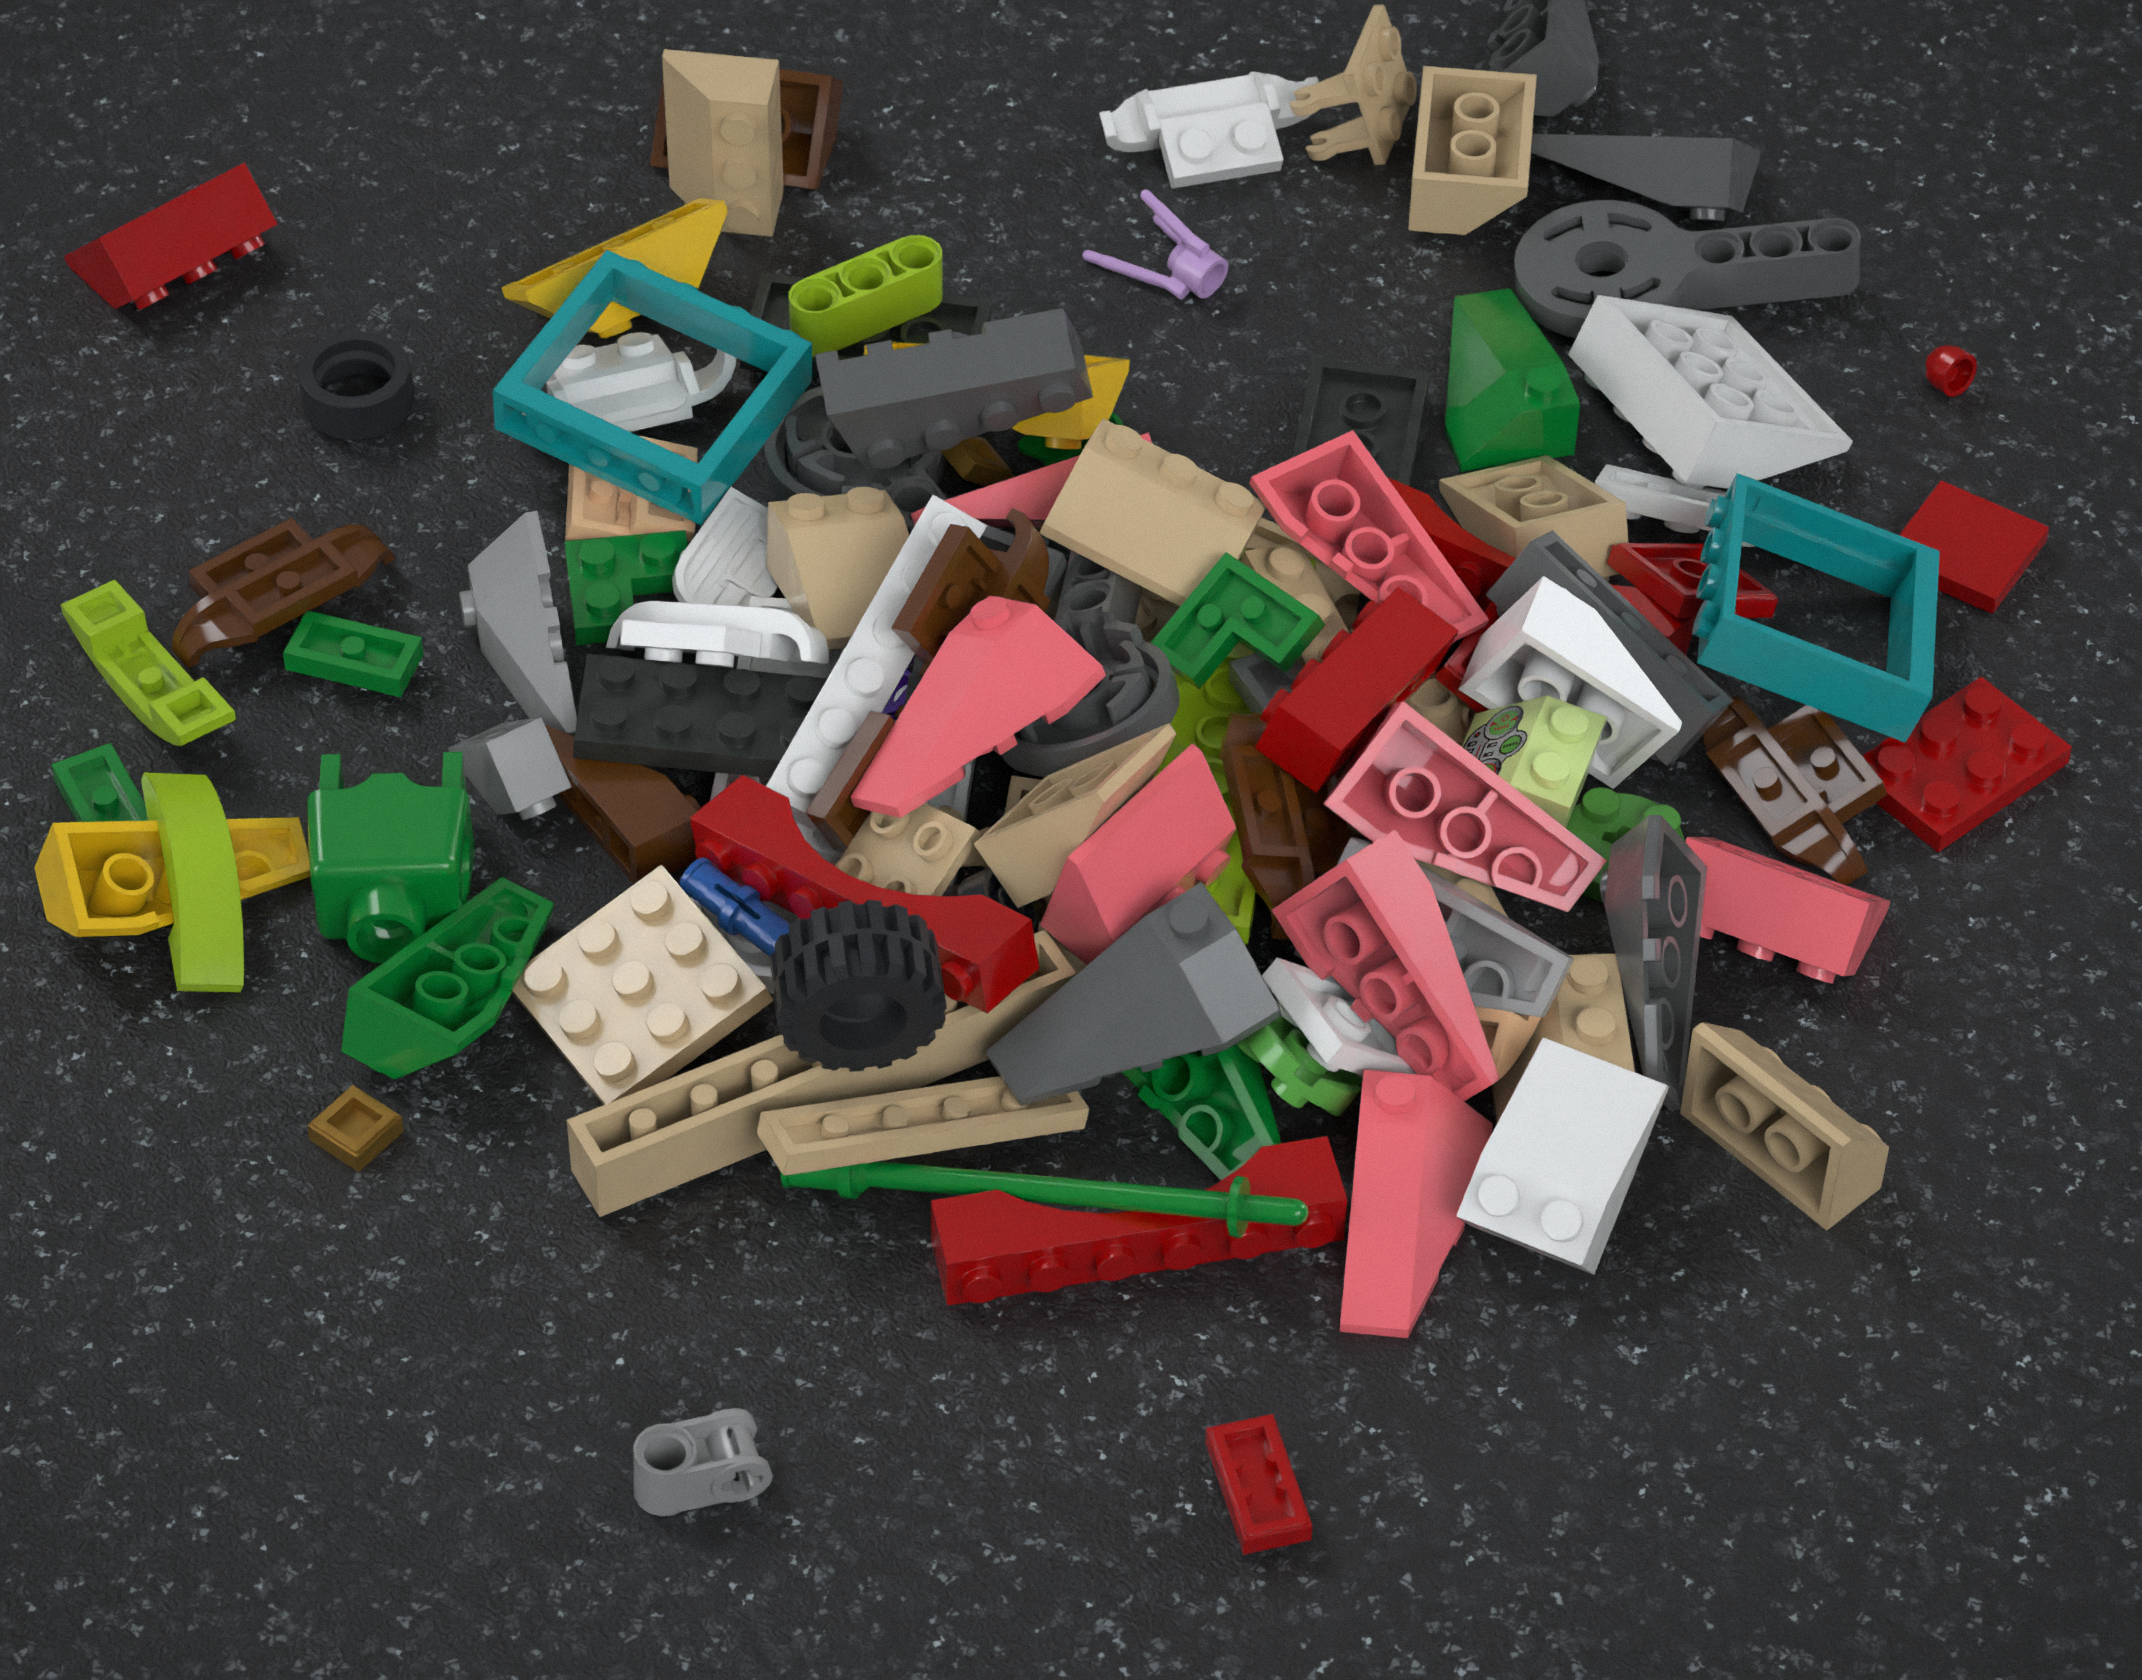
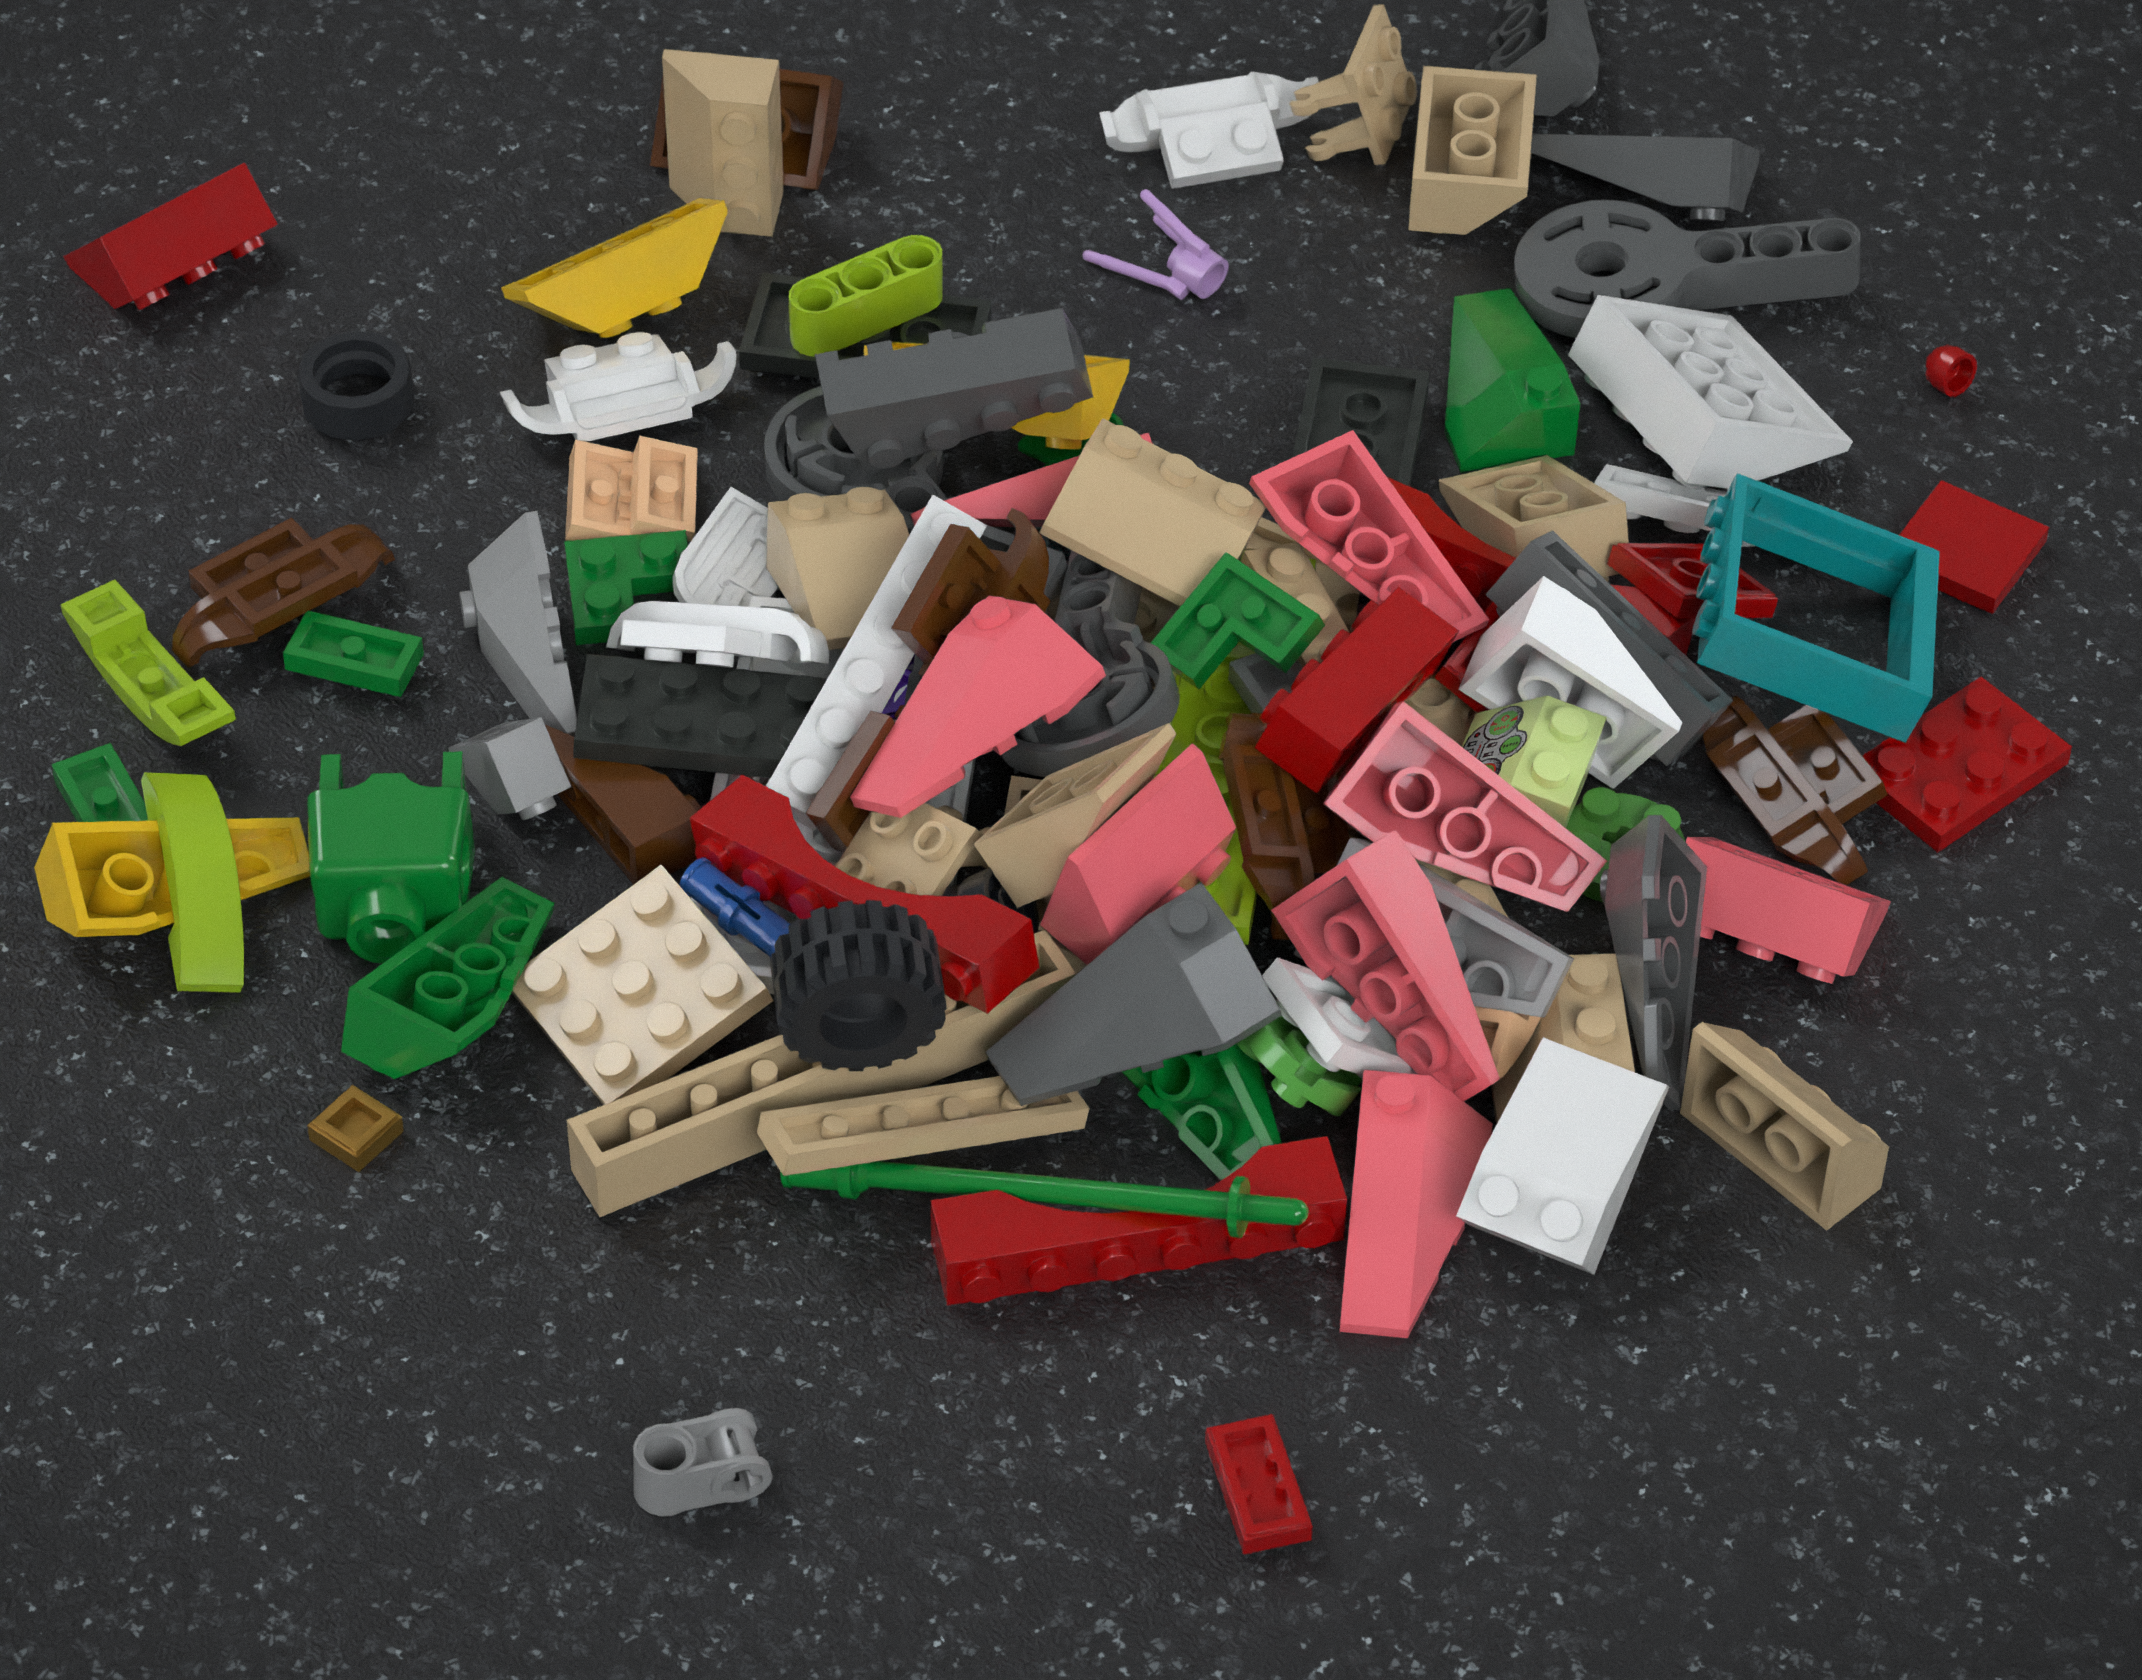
teal window [493,250,812,526] -> none
pearl gold tile [940,436,1014,487] -> none

